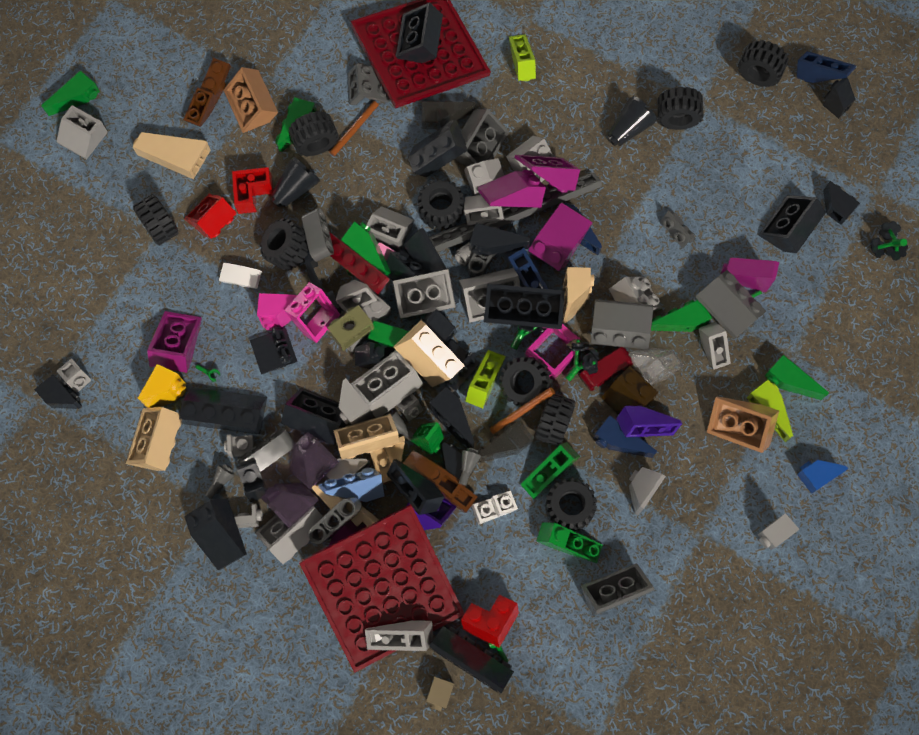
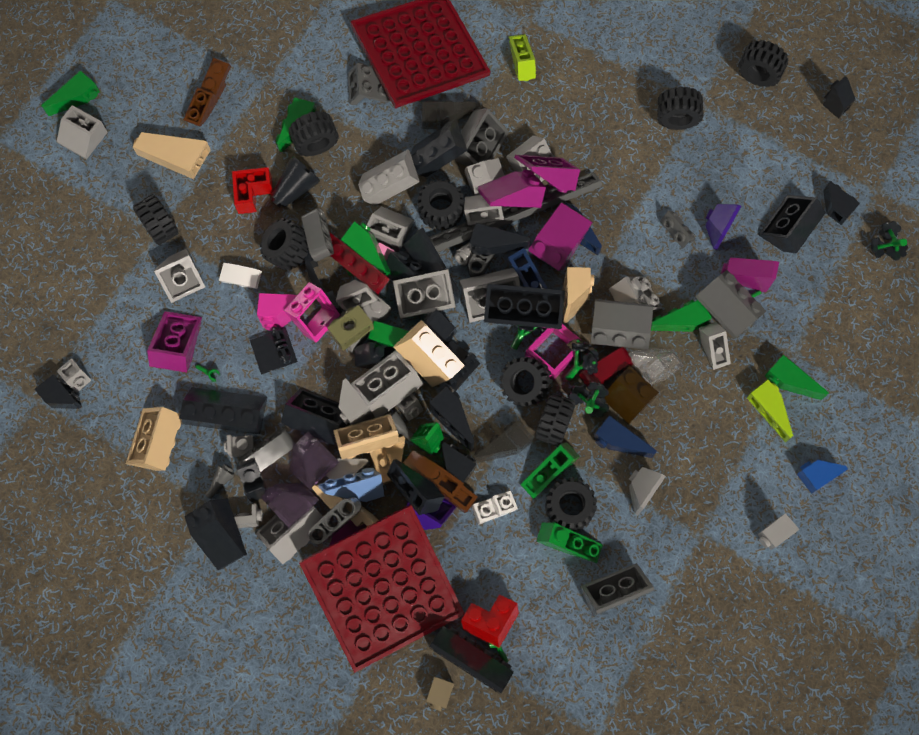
yellow slope [138,364,186,408] -> none
red slope [184,194,237,239] -> none
medium nougat slope [223,67,278,133] -> none
dark orange bar [329,101,379,157] -> none
light grey slope [365,621,434,651] -> none
black slope [396,2,443,63] -> none
dark grey cone [459,448,481,486] -> none
lime slope [465,350,506,409] -> none
dark orange bar [490,387,555,434] -> none
black cone [608,96,657,146] -> none
dark purple slope [616,406,682,437] -> none
medium nougat slope [707,396,779,453] -> none
dark blue slope [797,51,856,83] -> none
none -> light grey slope [154,249,205,303]
none -> light grey slope [358,149,420,206]
none -> black plant [568,381,609,418]
none -> dark purple slope [705,204,741,250]

